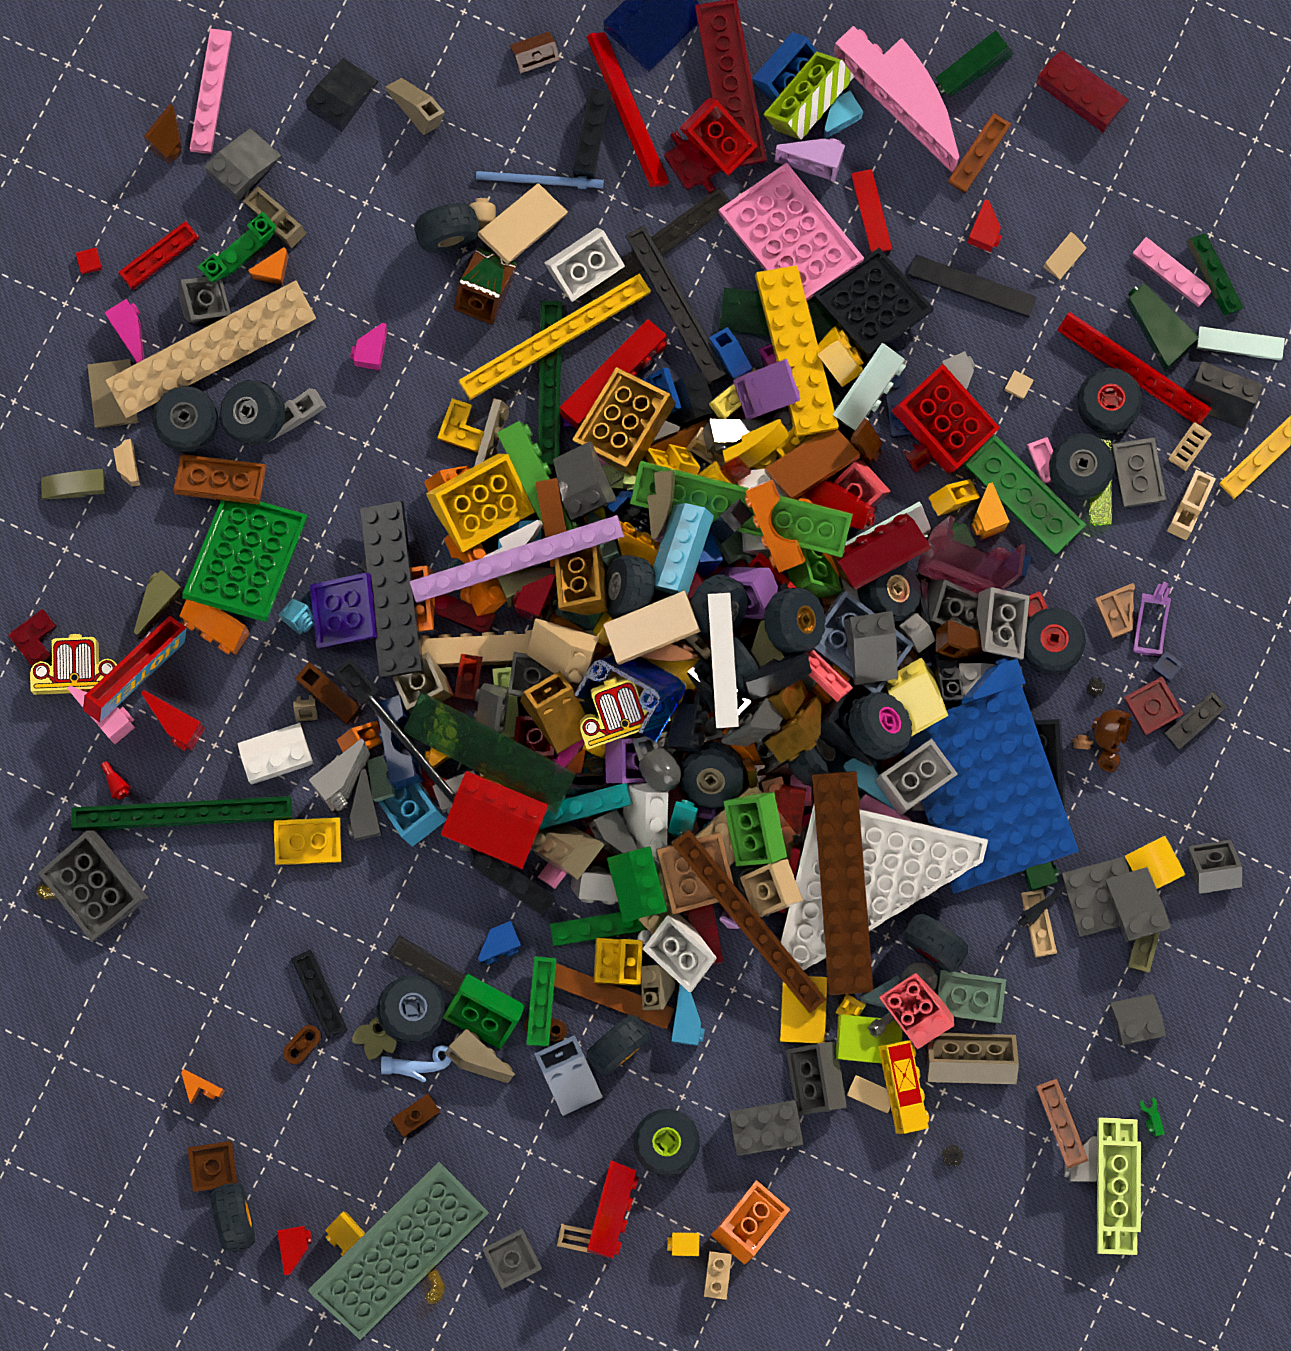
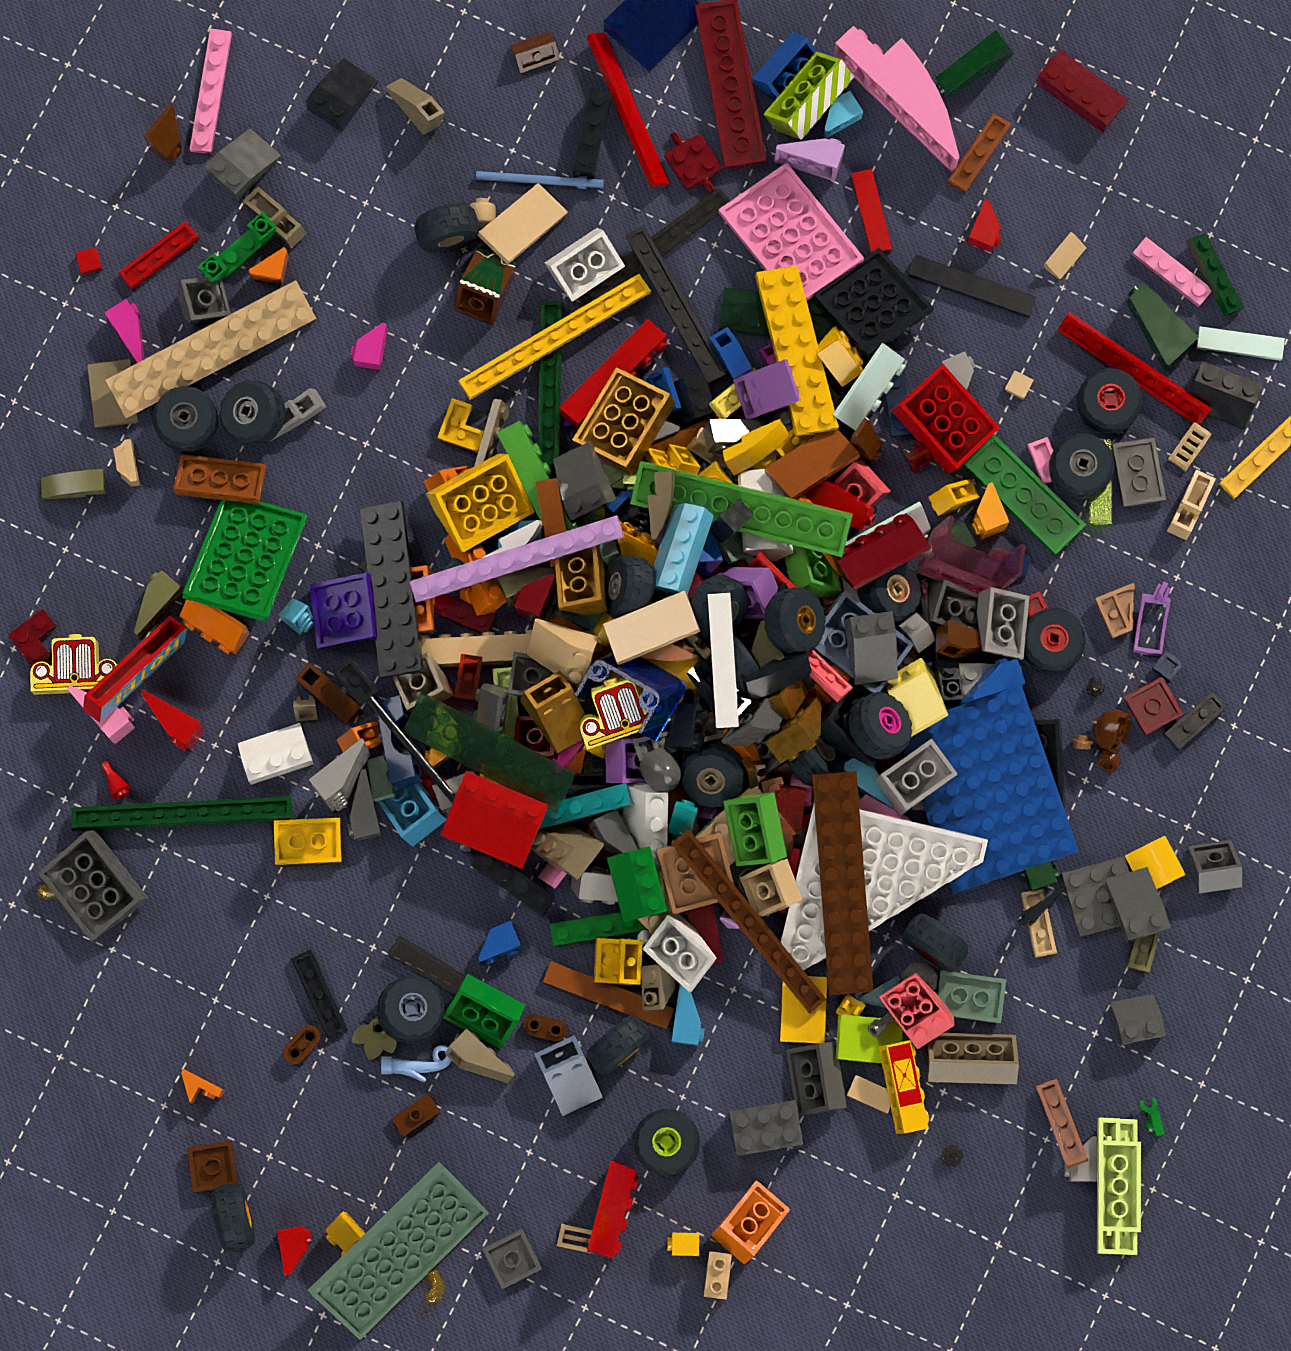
green plate [527,956,556,1047] -> none
red slope [679,98,758,176] -> none
clear red tile [720,456,751,484] -> none
orange arch [744,479,805,572] -> none

